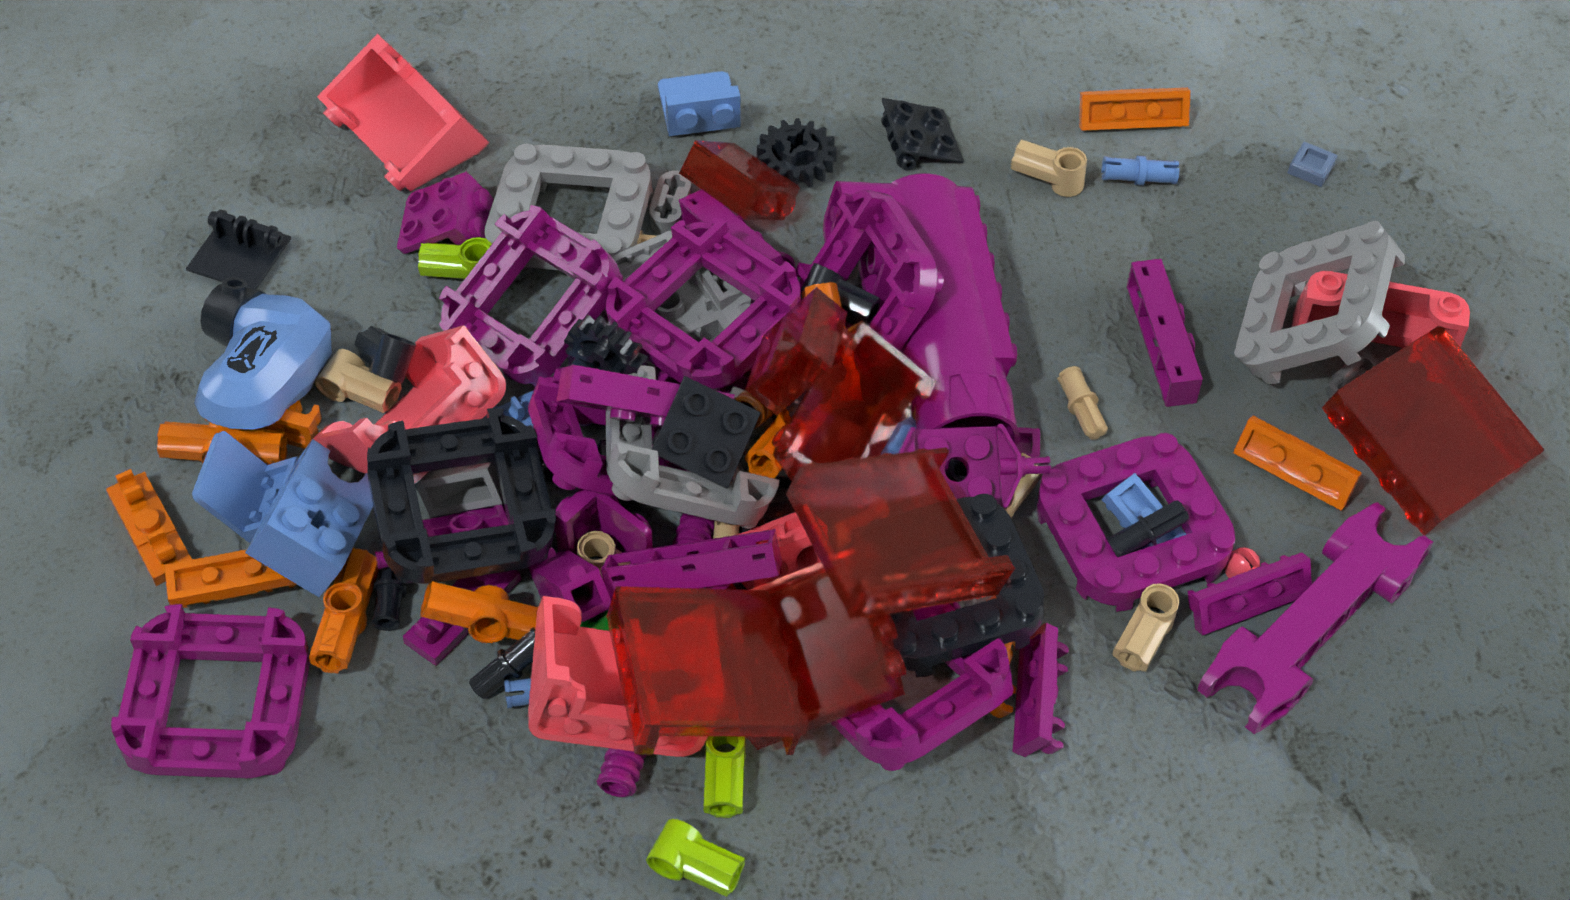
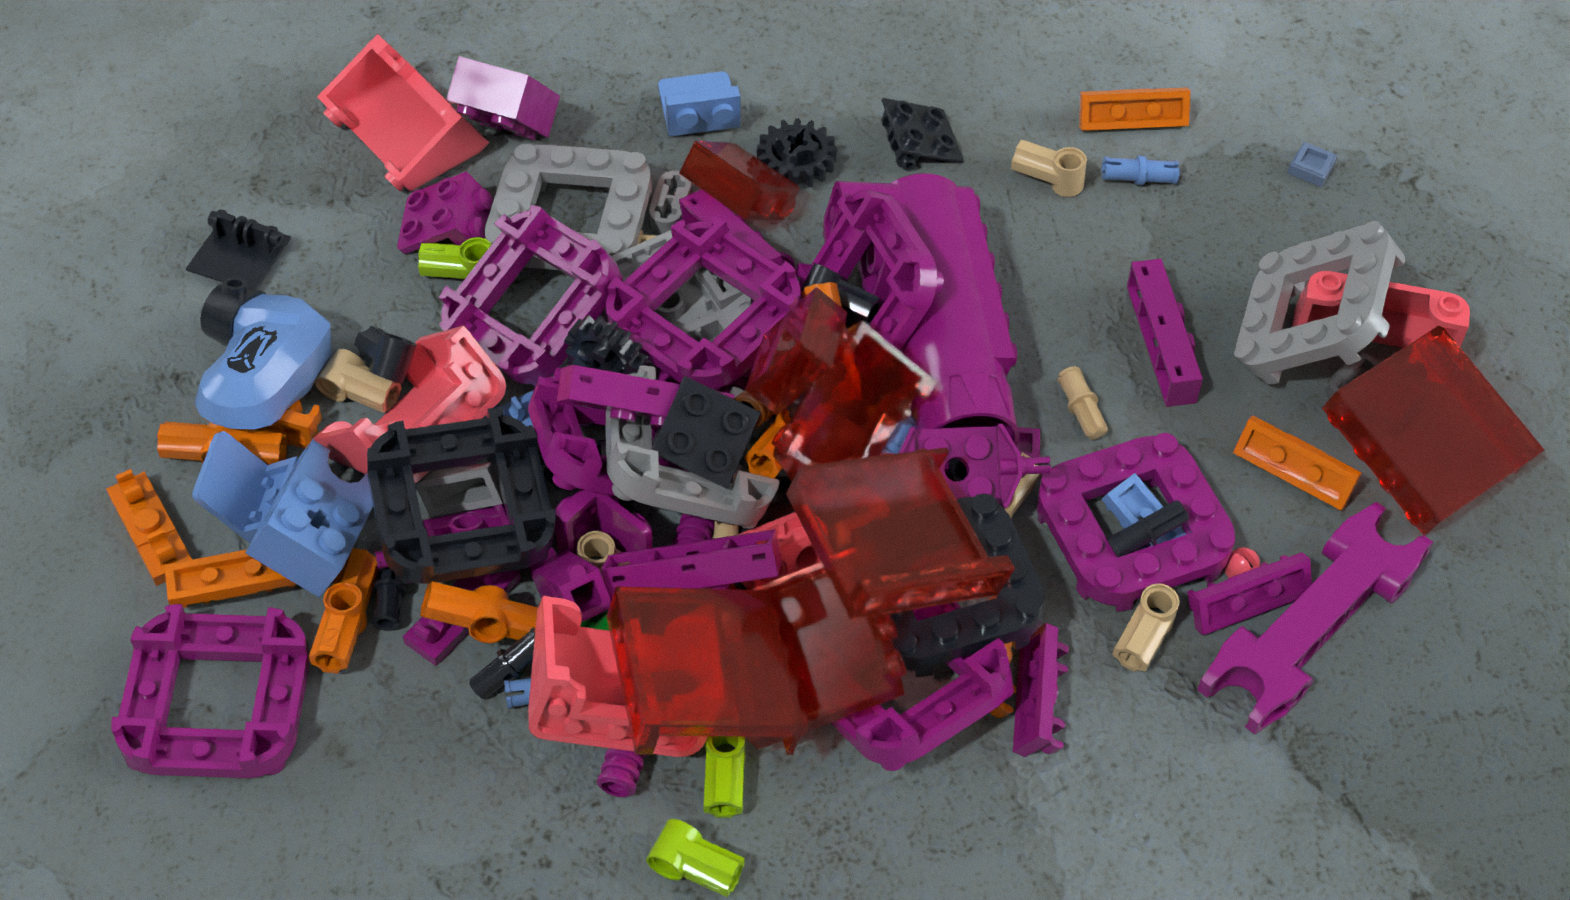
none -> brick [446,56,560,141]

